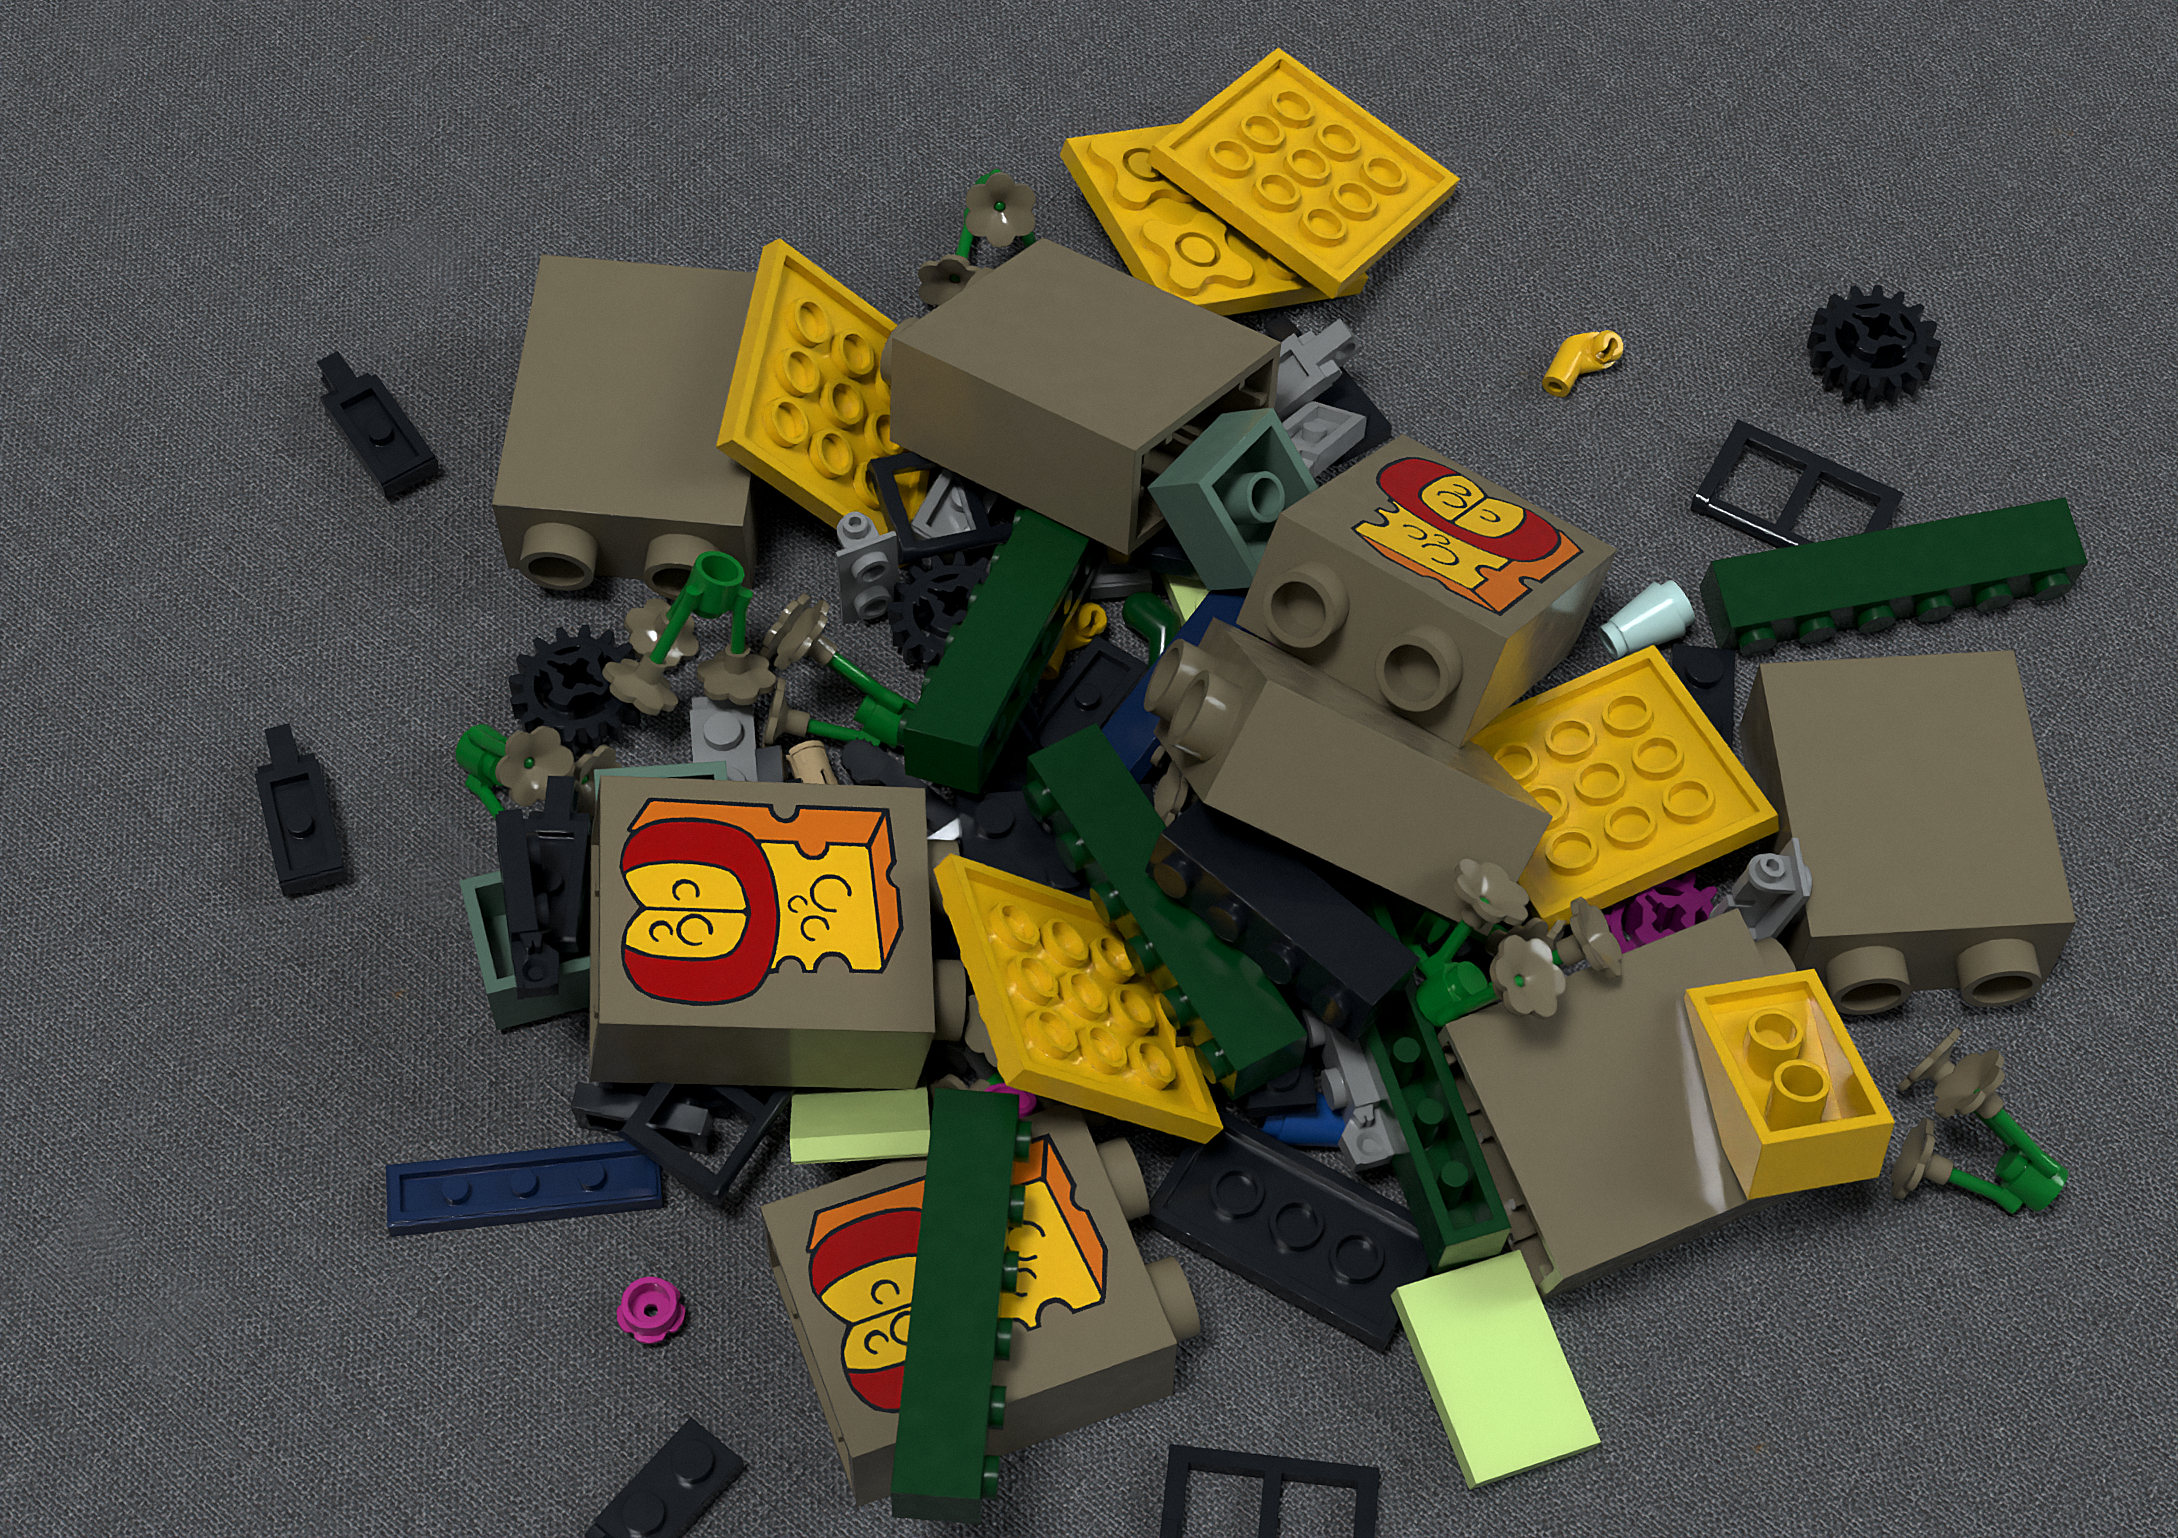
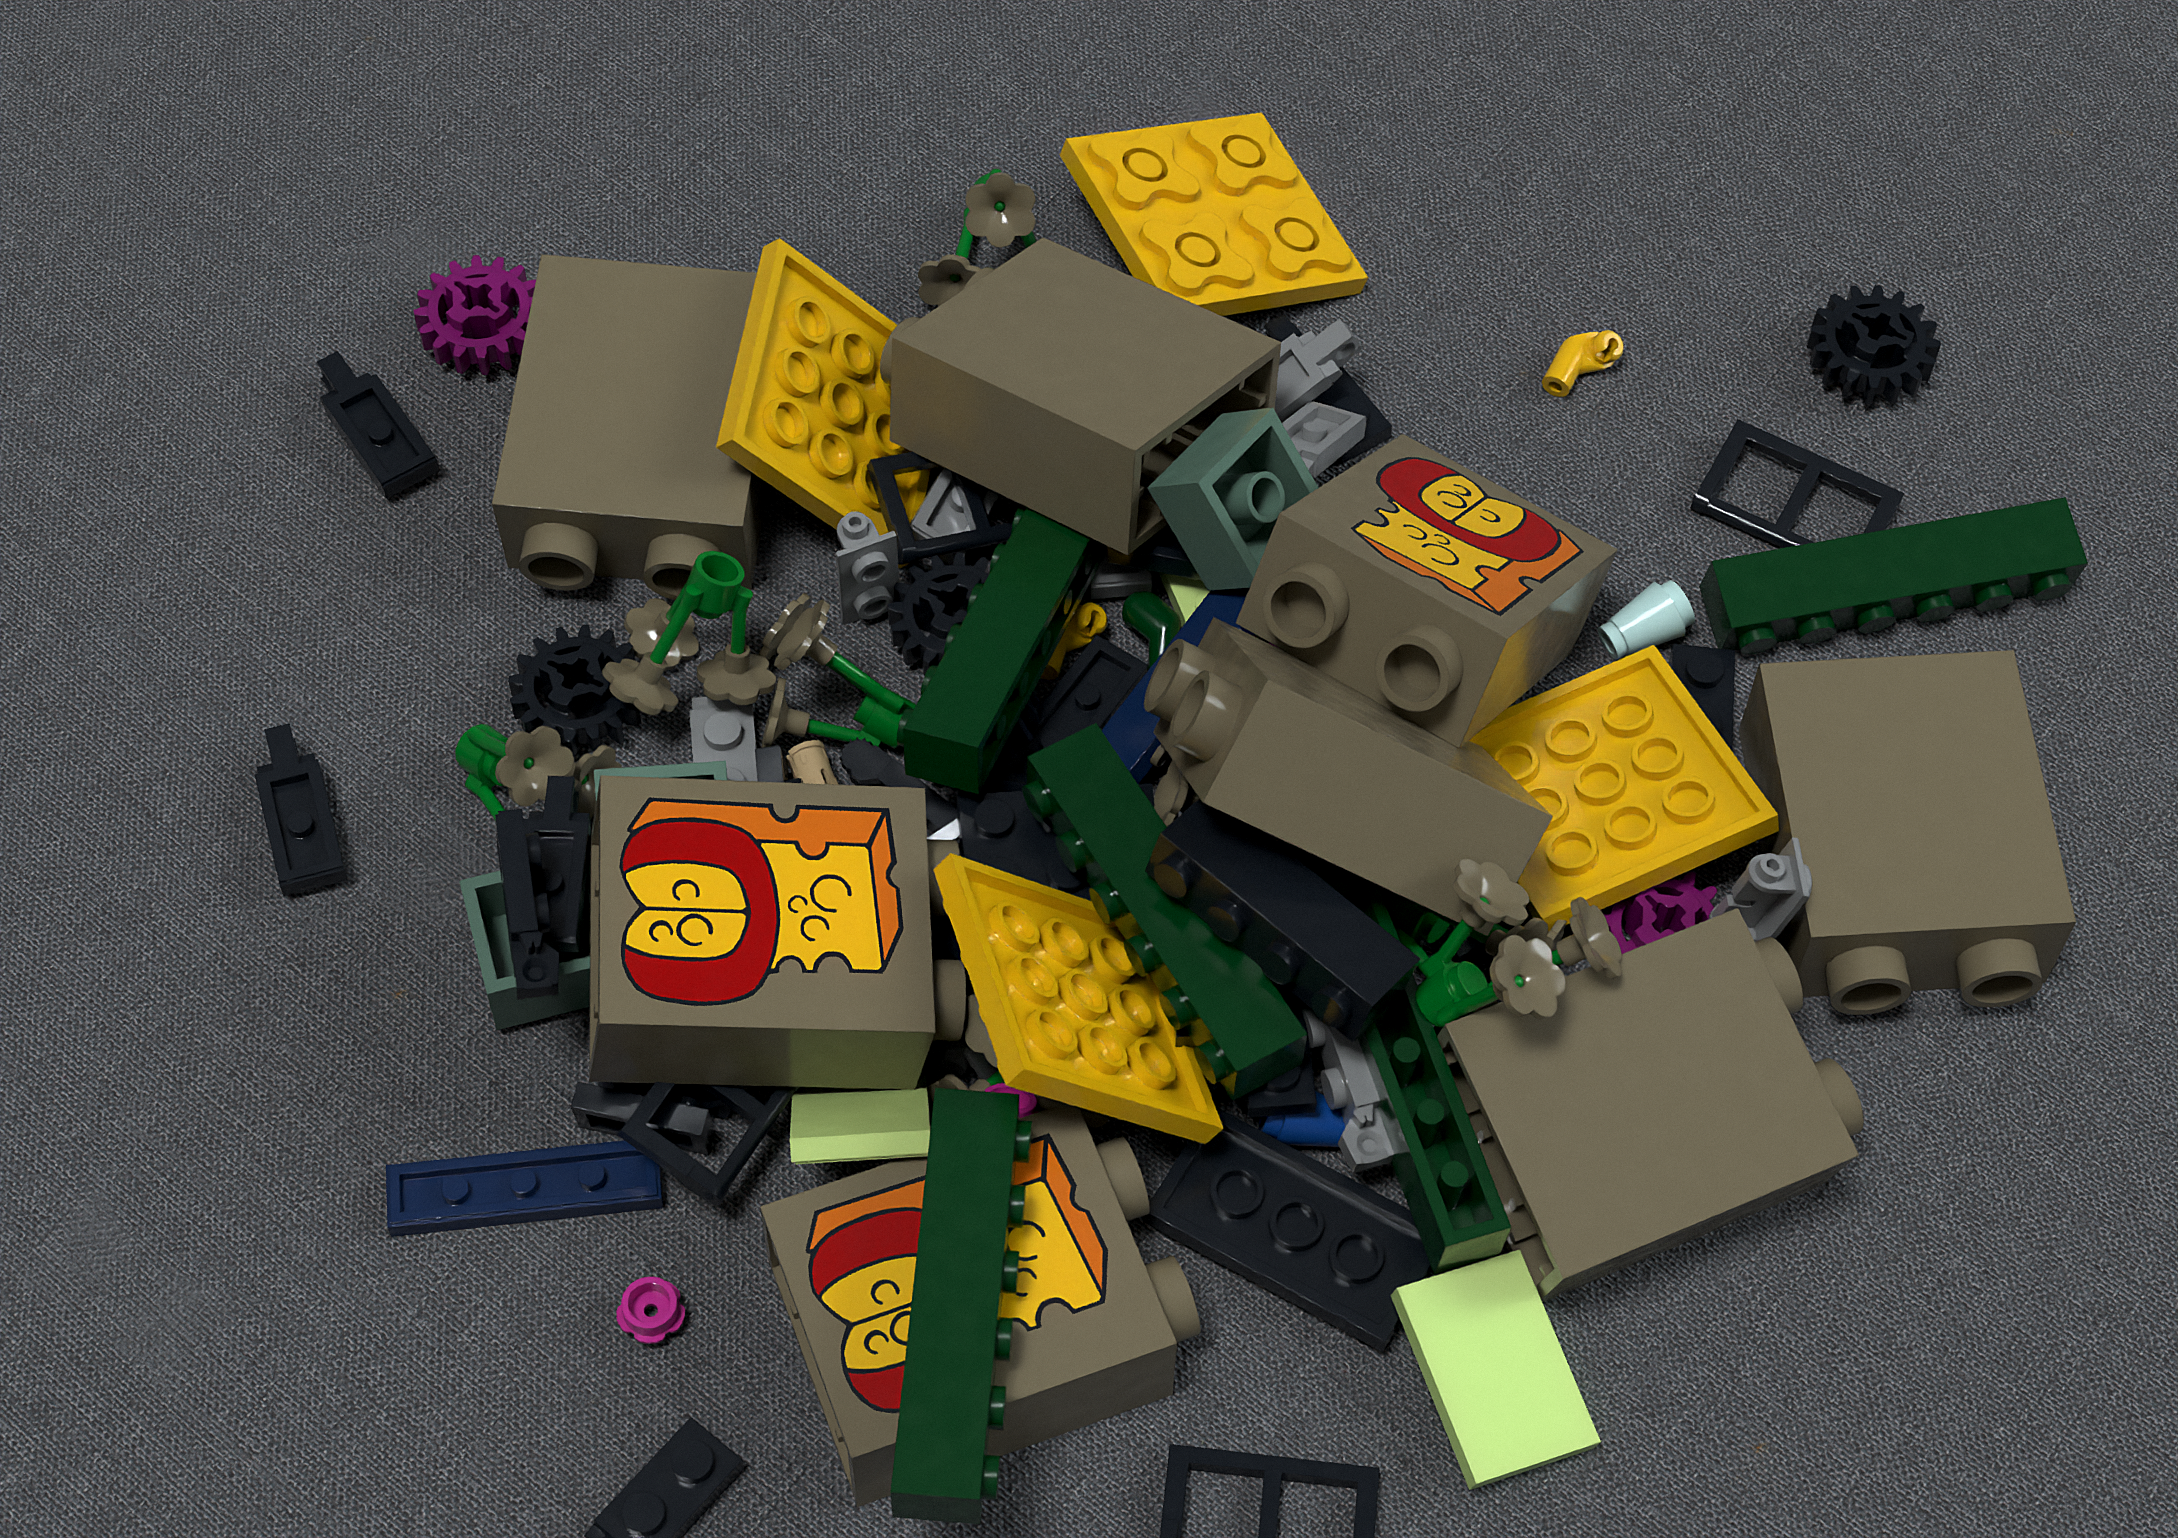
yellow piece [1146,47,1460,299] -> none
yellow slope [1684,969,1895,1200] -> none
plant [1891,1027,2068,1214] -> none
none -> magenta gear [414,255,536,375]

